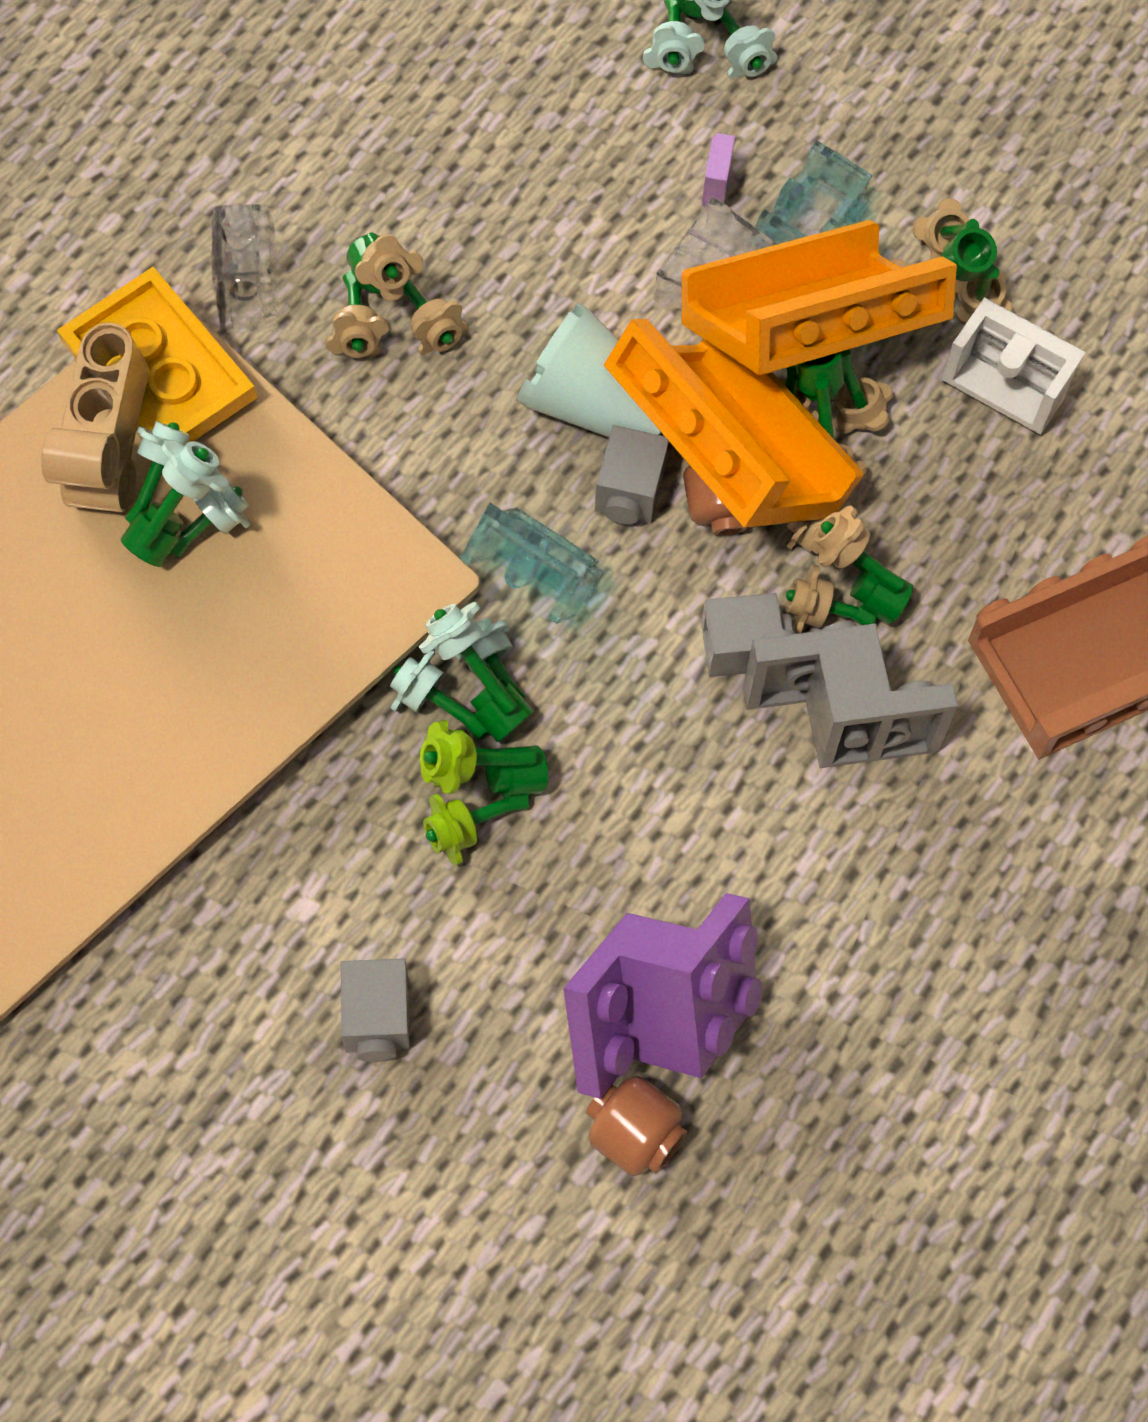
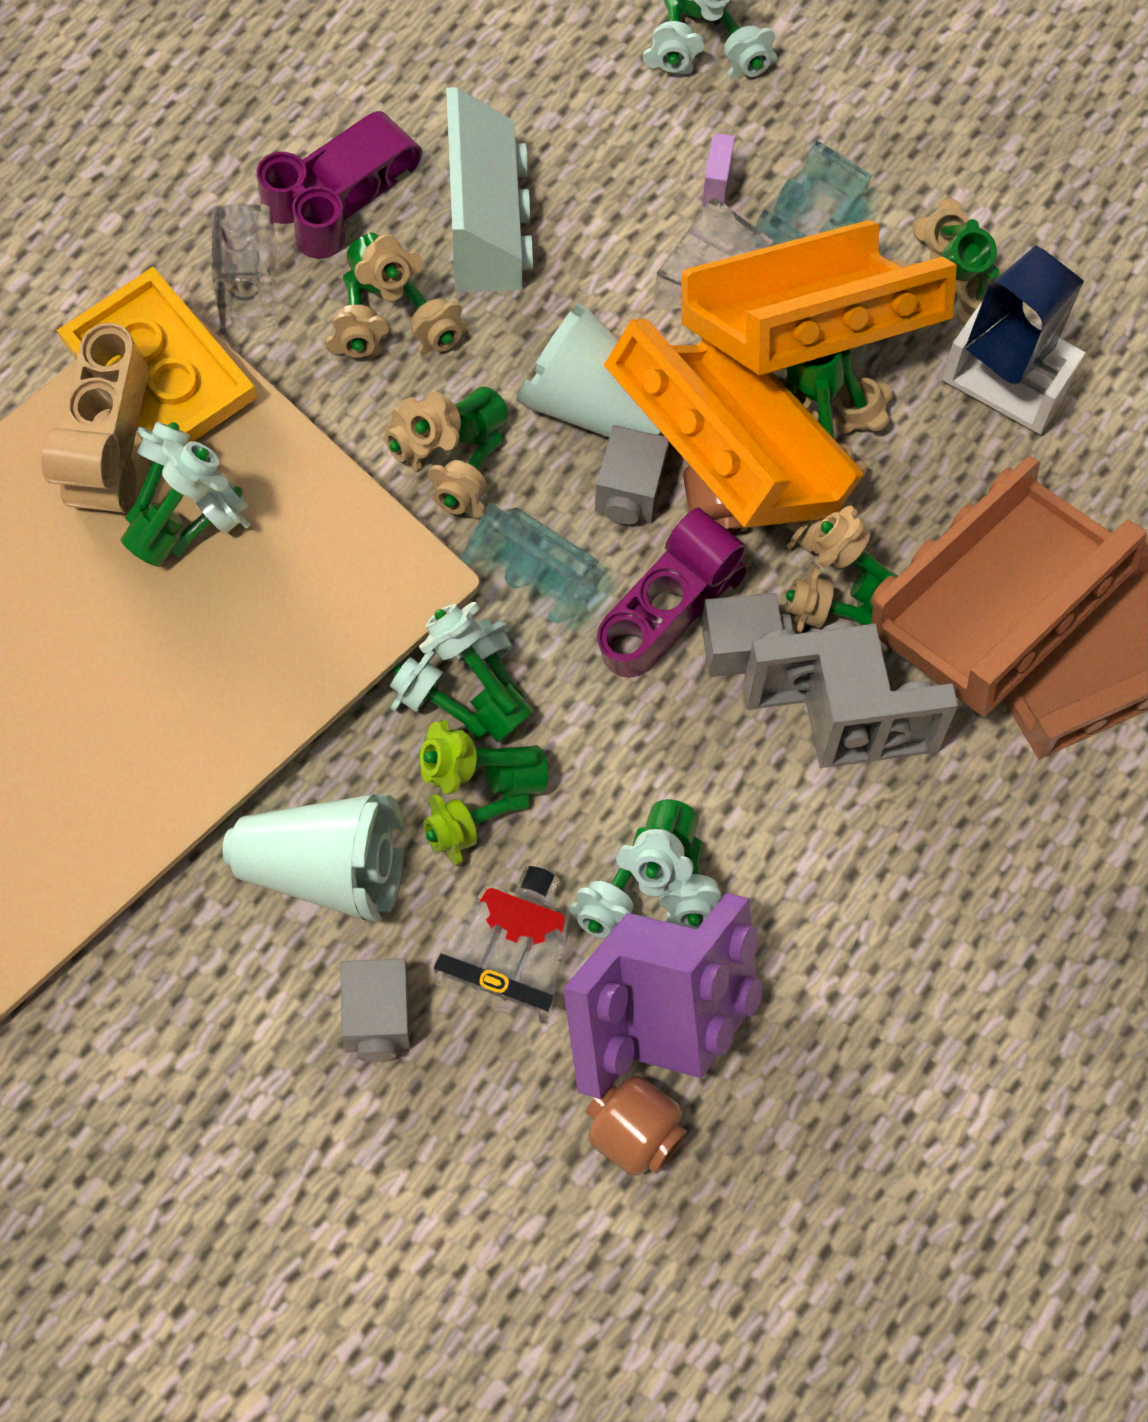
none -> light aqua cone [223,794,404,922]
none -> magenta piece [256,111,422,259]
none -> tan plant [385,387,509,518]
none -> clear torso [433,866,570,1028]
none -> light aqua slope [446,87,533,292]
none -> light aqua plant [569,799,721,939]
none -> magenta piece [597,507,748,678]
none -> nougat panel [871,455,1147,717]
none -> dark blue piece [966,245,1084,384]

